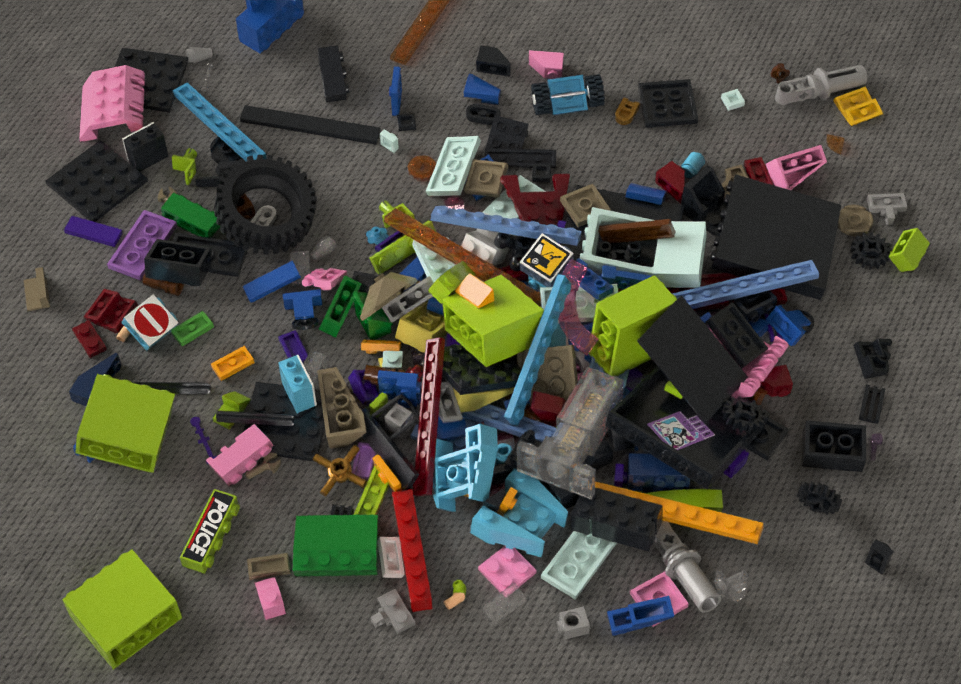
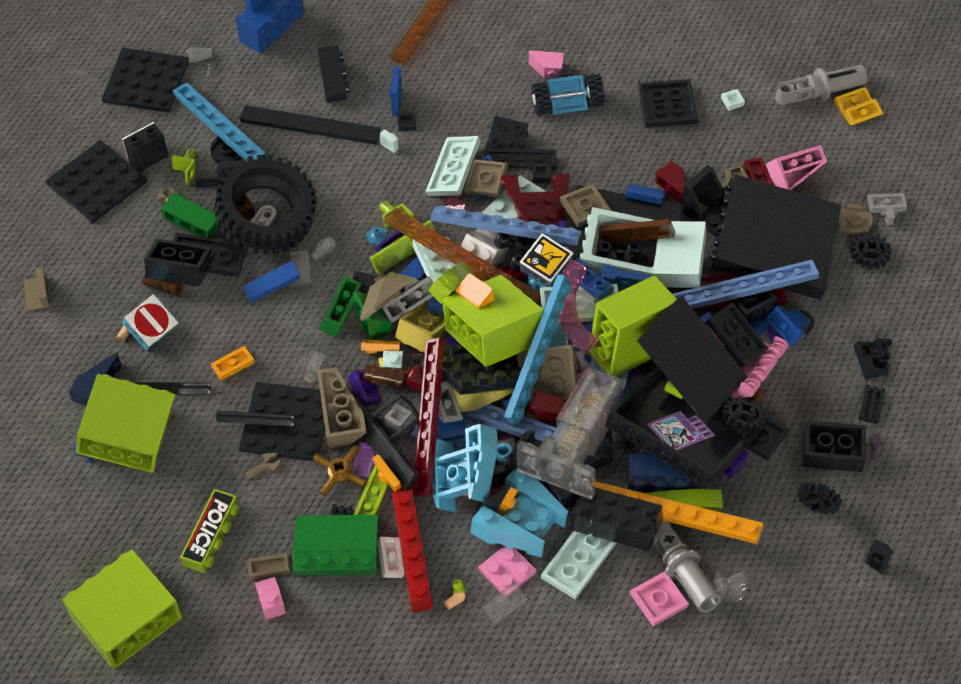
dark purple tile [64,216,123,247] -> none
dark red plate [72,320,107,358] -> none
bright pink slope [80,65,145,141] -> none
dark red slope [84,289,139,333] -> none
medium lavender plate [107,210,177,281] -> none
bright green plate [171,311,214,347] -> none
dark purple piece [190,417,217,464] -> none
bright pink wedge [206,424,273,486] -> none
lime slope [213,391,251,430] -> none
dark purple tile [278,330,311,365] -> none
medium azure piece [278,355,317,413] -> none
blue piece [283,289,322,330] -> none
bright pink plate [302,268,347,290] -> none
lime tile [369,392,388,417] -> none
light grey hinge [371,589,416,634] -> none
blue plate [378,370,422,408] -> none
clear orange gear [408,155,436,181] -> none
blue slope [464,74,501,105] -> none
black plate [466,104,501,125] -> none
black slope [476,45,511,77] -> none
light grey brick [556,606,590,639] -> none
blue slope [607,596,674,636] -> none
dark purple plate [614,464,627,488] -> none
pearl gold plate [615,97,641,125] -> none
medium azure brick [681,152,705,179] -> none
dark red slope [760,365,793,397] -> none
reddish brown plate [771,63,790,84] -> none
clear orange tile [826,134,845,154] -> none
lime brick [888,228,930,272] -> none

